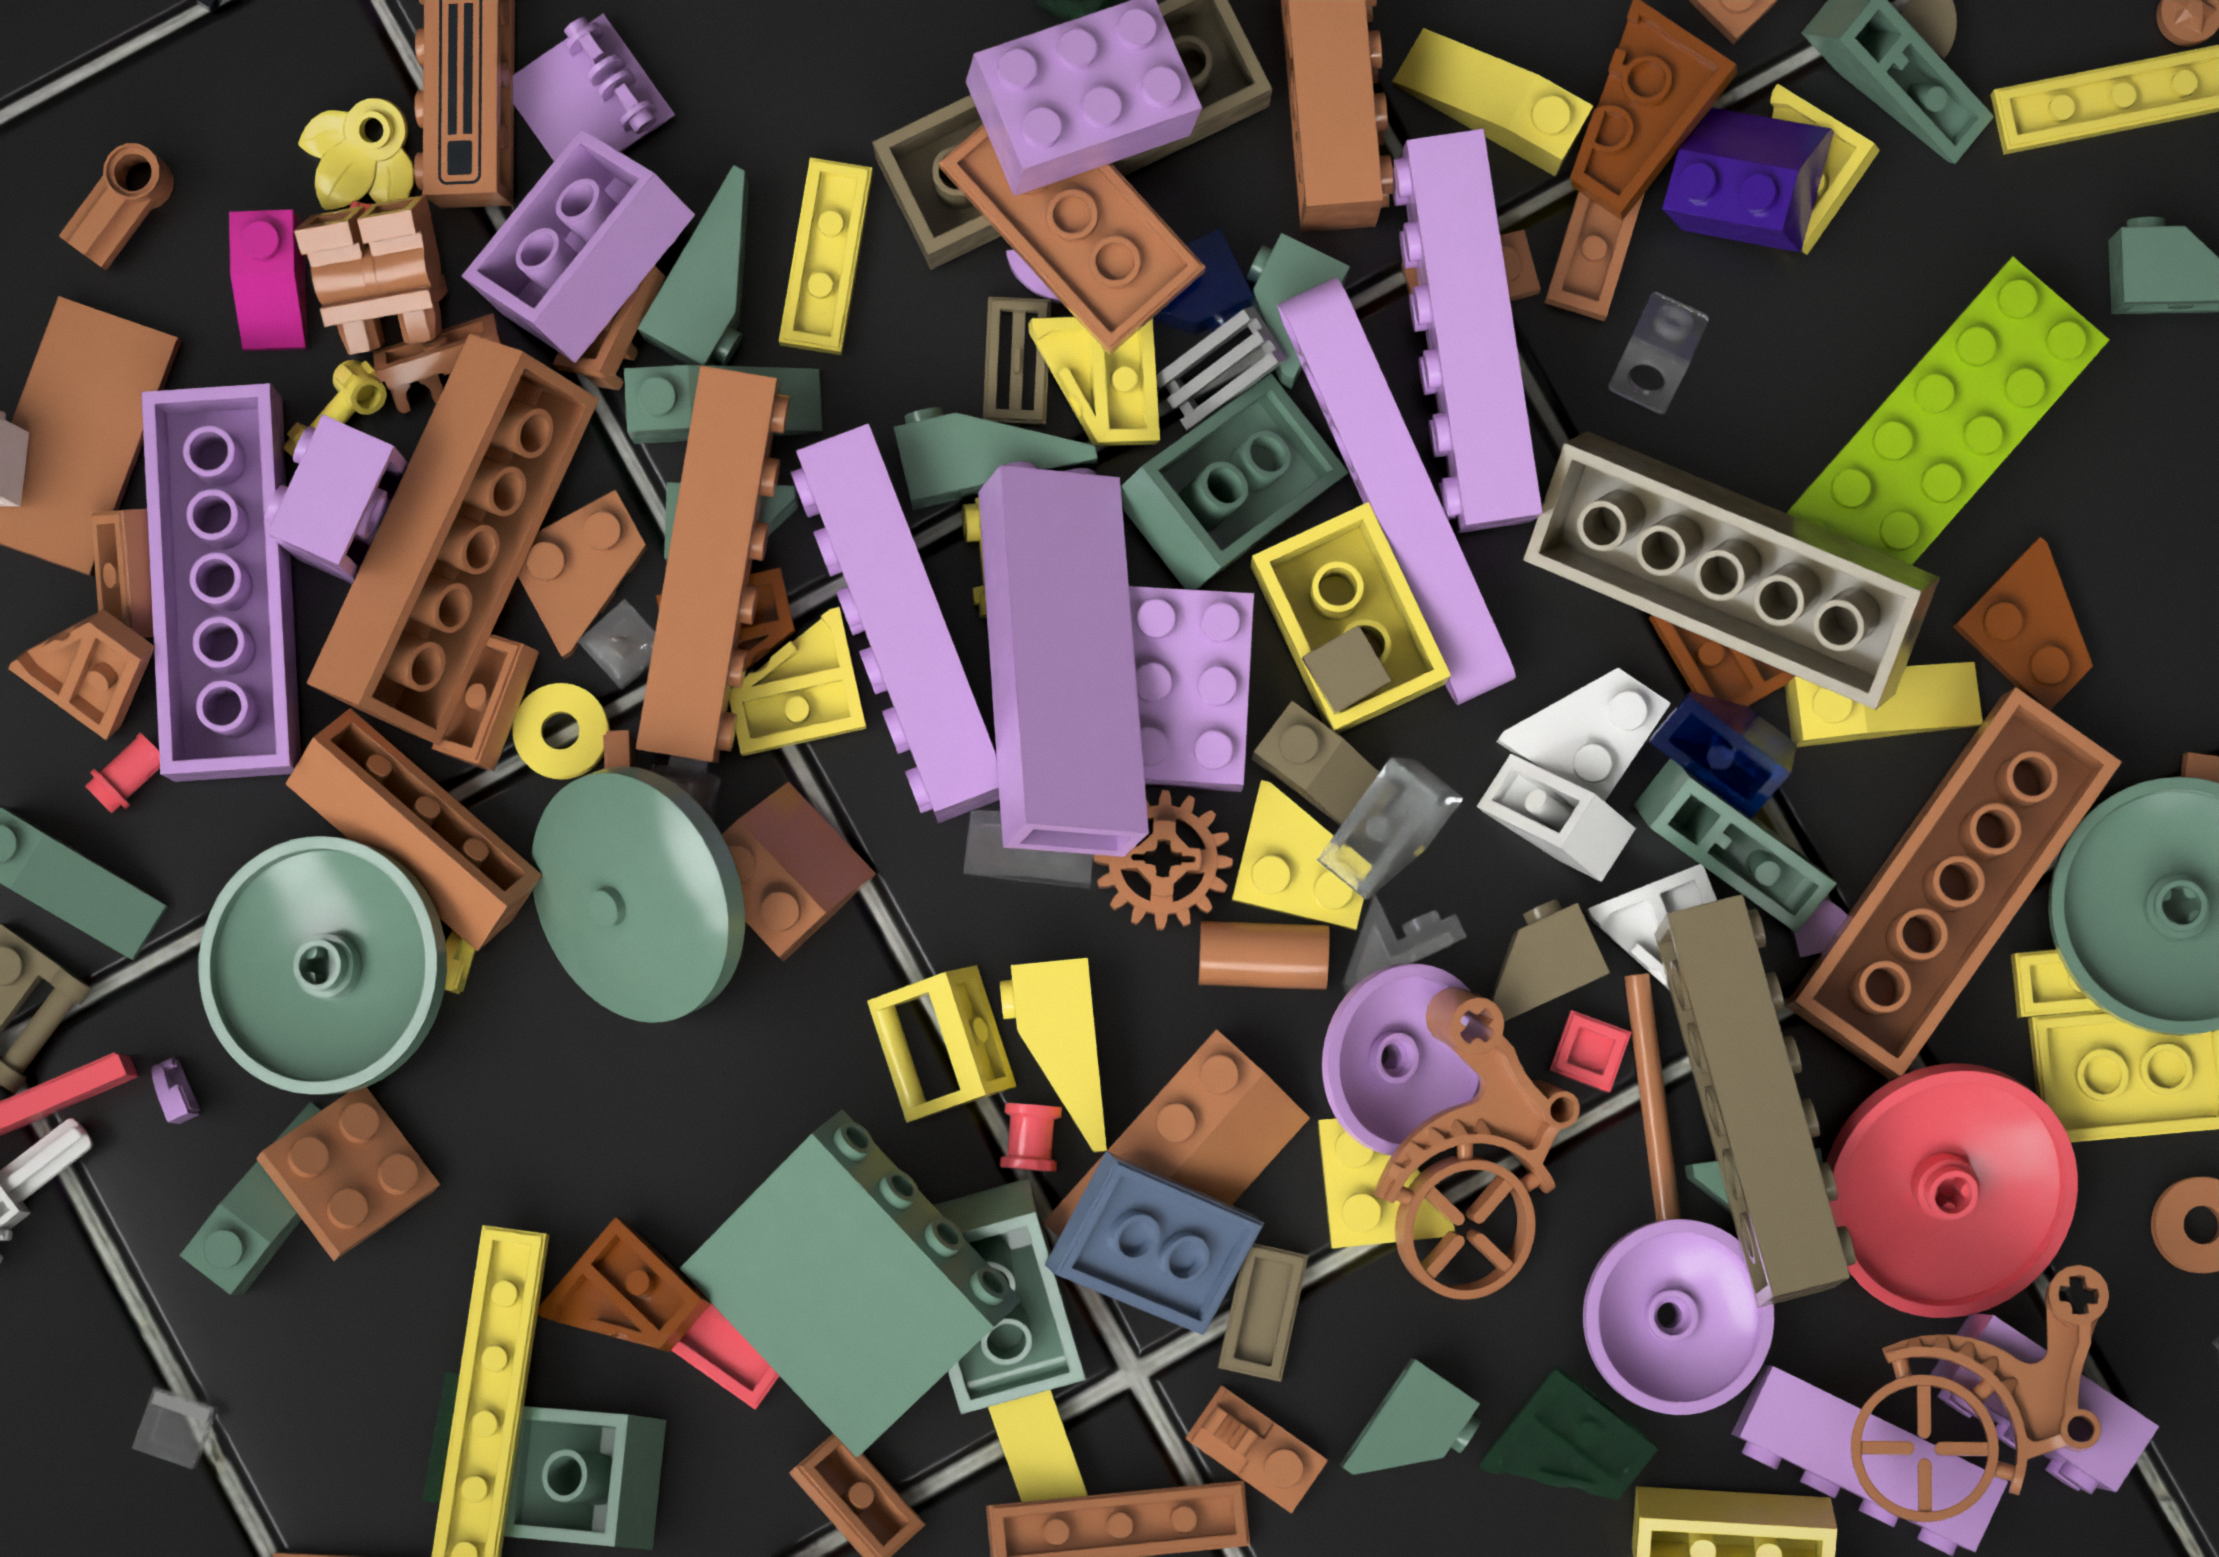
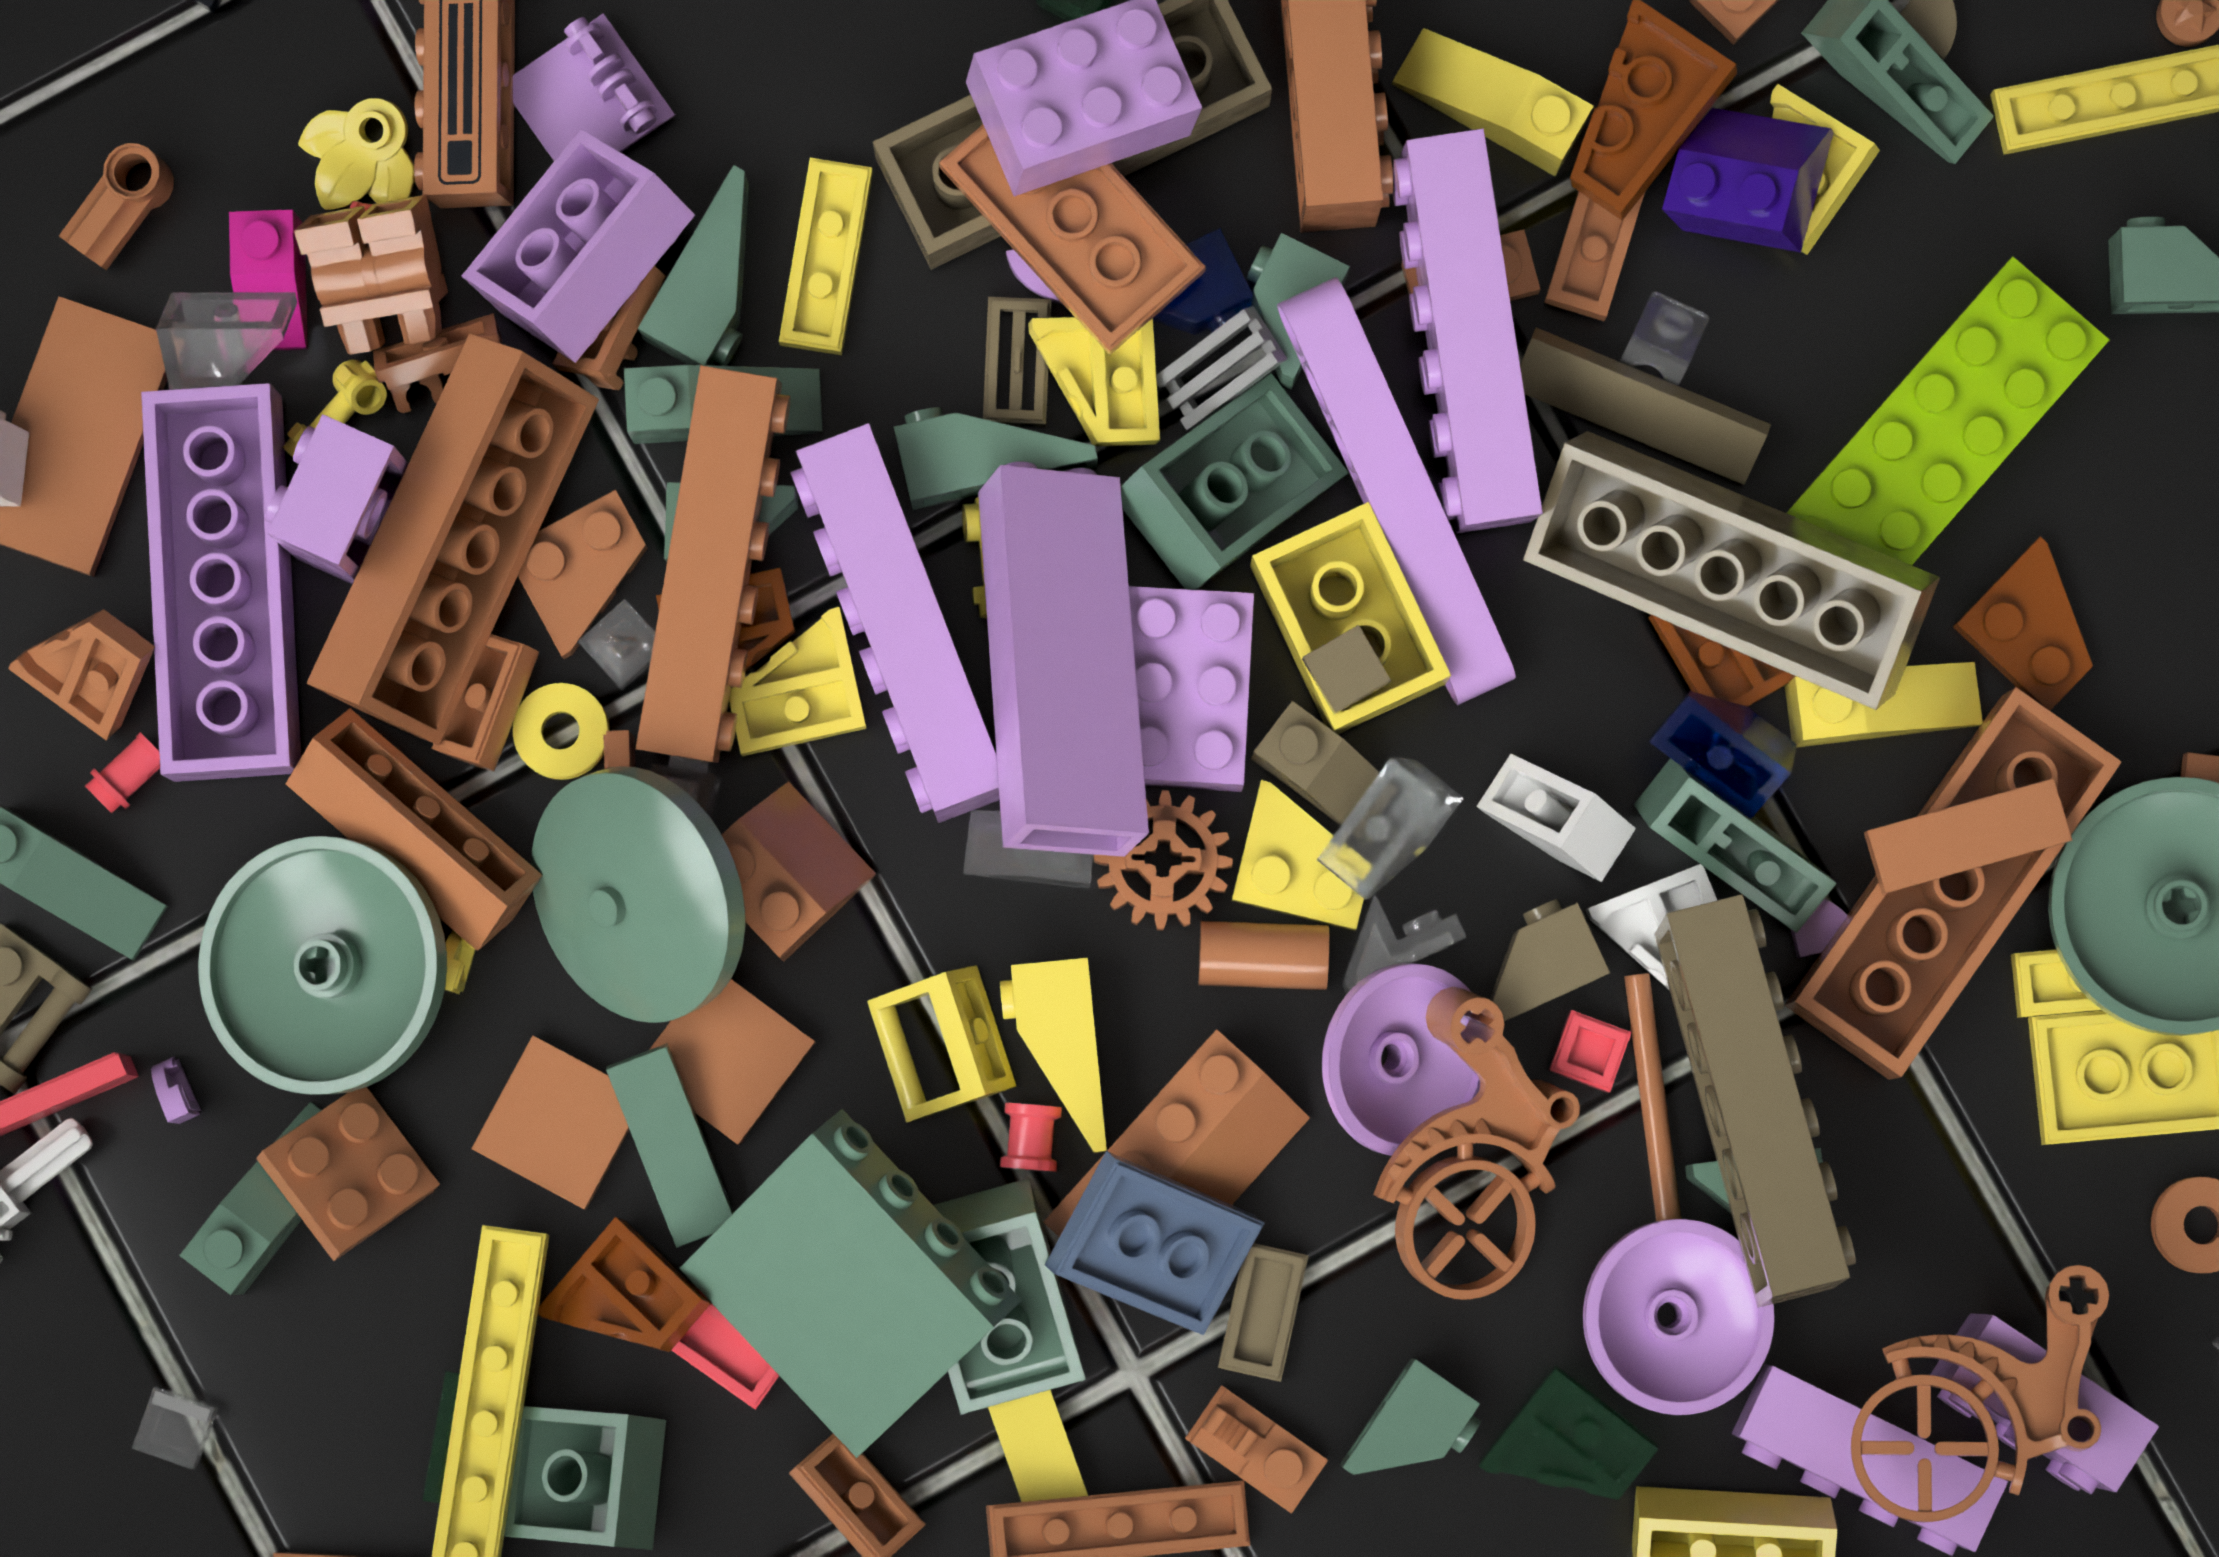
nougat brick [90,508,154,638] -> none
light yellow wing [1318,1118,1455,1248] -> none
white wing [1496,668,1671,801] -> none
coral dish [1827,1063,2078,1318] -> none
none -> clear slope [156,292,297,390]
none -> nougat tile [471,1036,630,1210]
none -> sand green tile [606,1043,734,1248]
none -> nougat tile [649,979,816,1145]
none -> dark tan tile [1520,327,1771,485]
none -> nougat tile [1864,778,2072,895]

